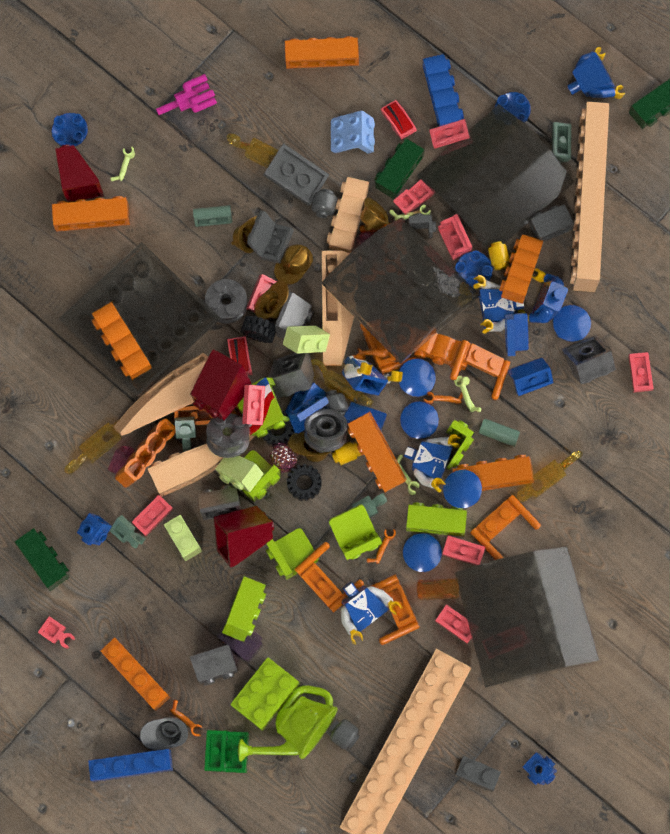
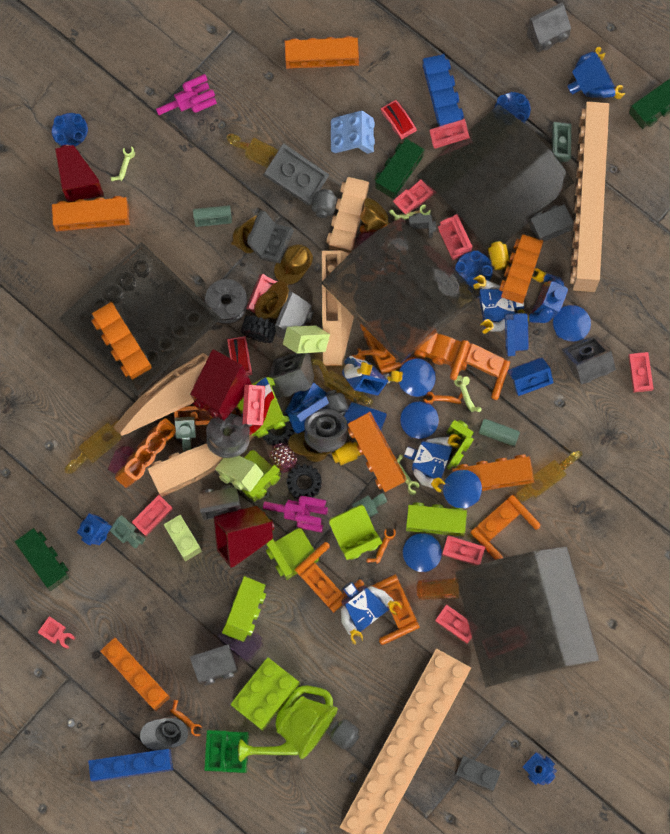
none -> dark pink plant [263,496,328,533]
none -> flat silver slope [527,3,571,52]

